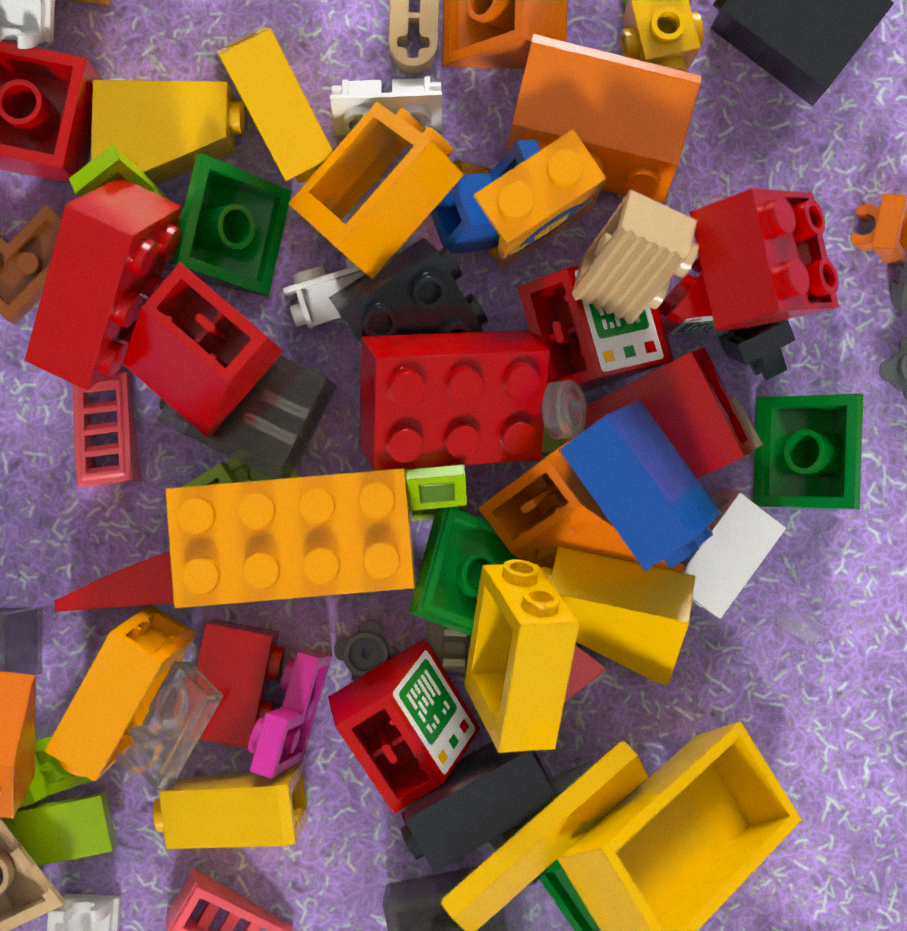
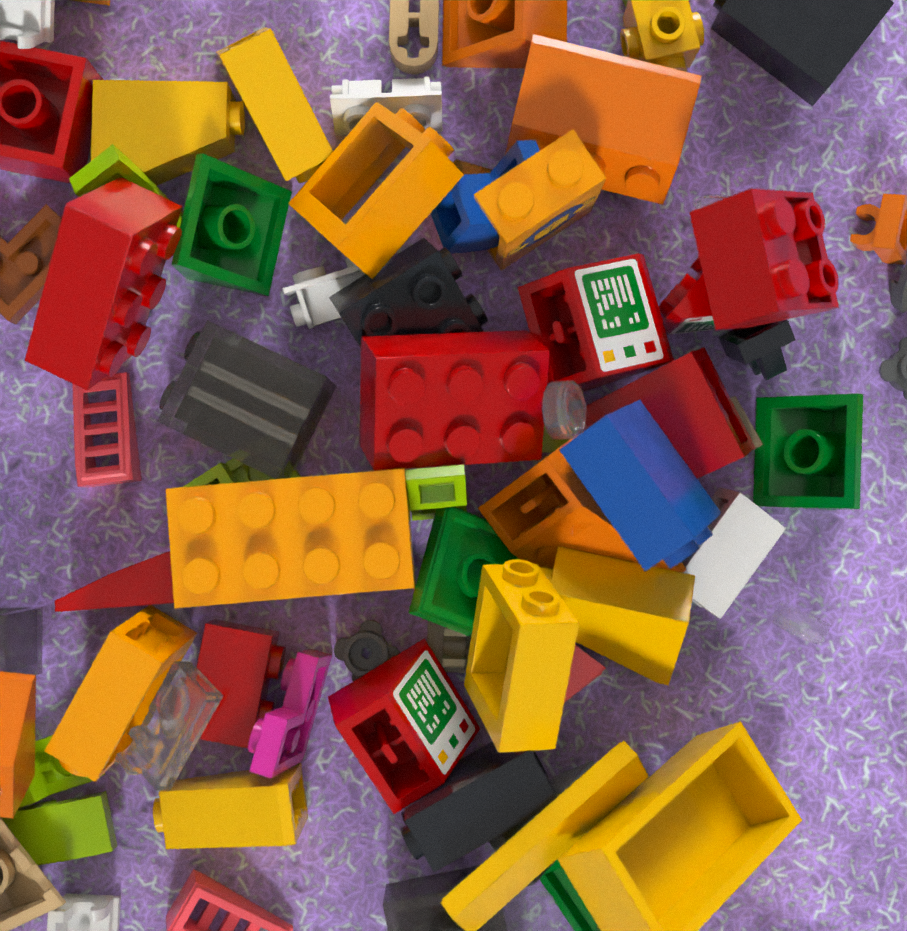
red slope [122,262,284,438] -> none
tan brick [572,190,698,324] -> none

